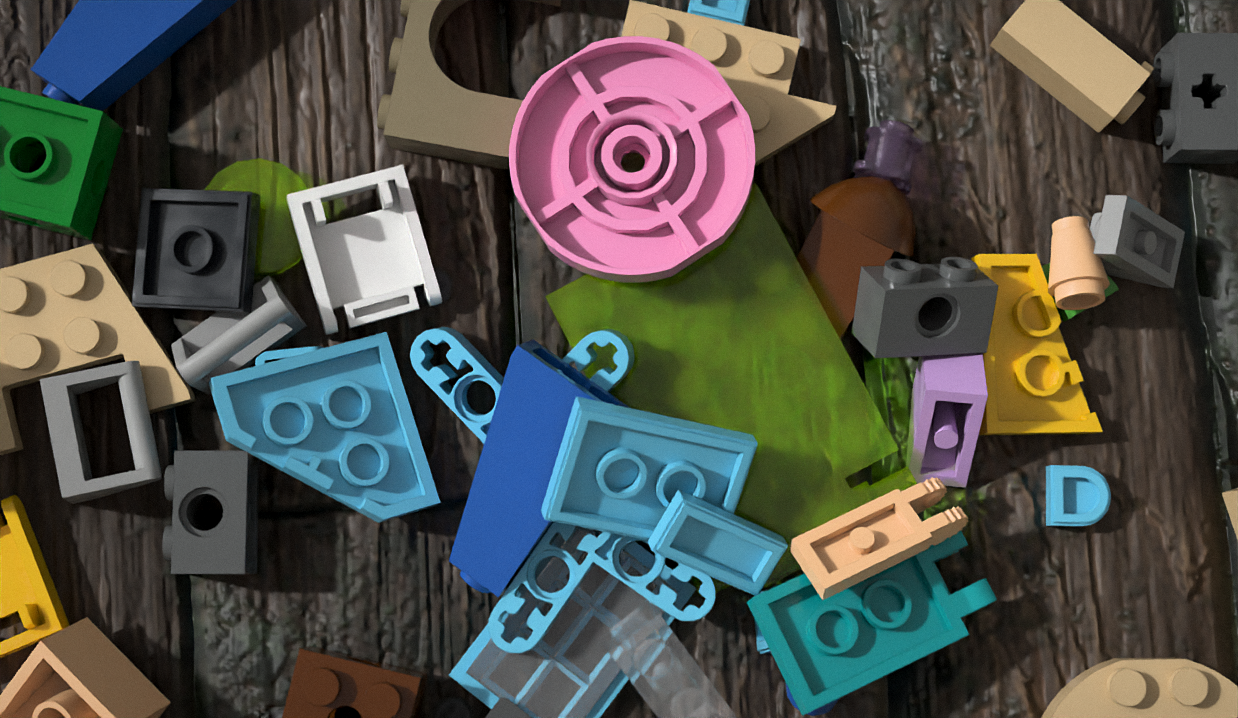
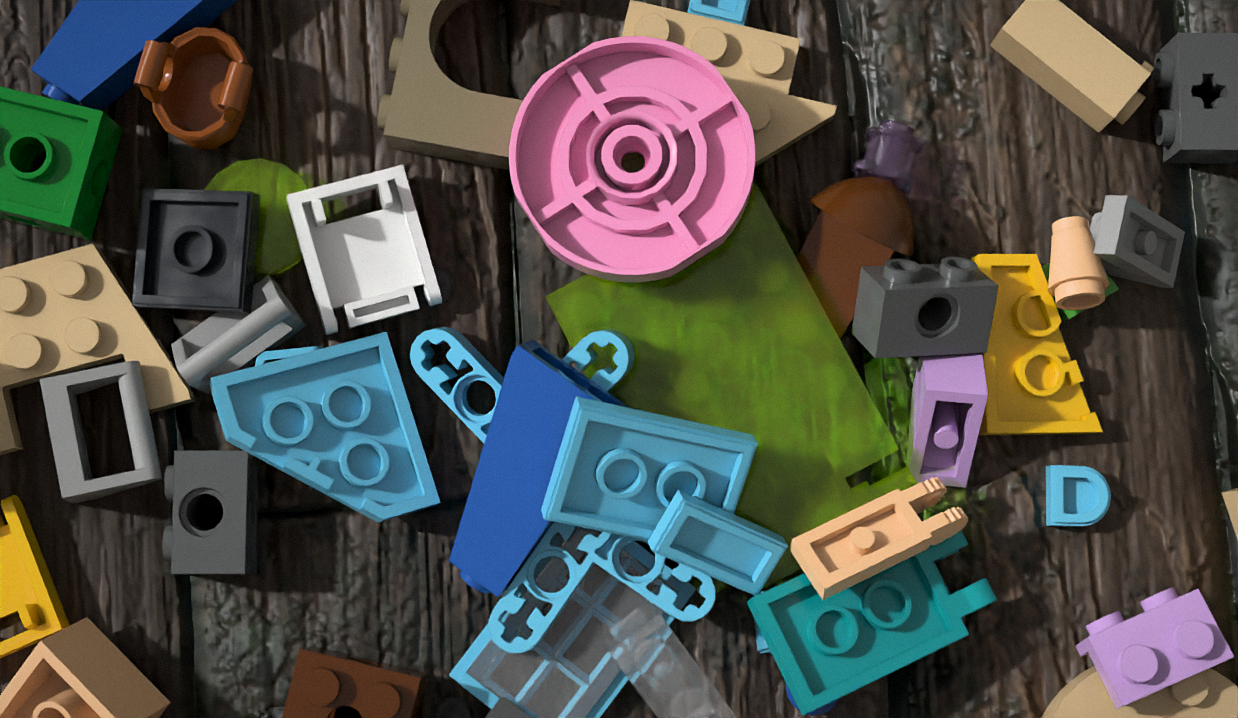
none -> dark orange piece [133,27,253,149]
none -> lavender bracket [1075,587,1234,709]

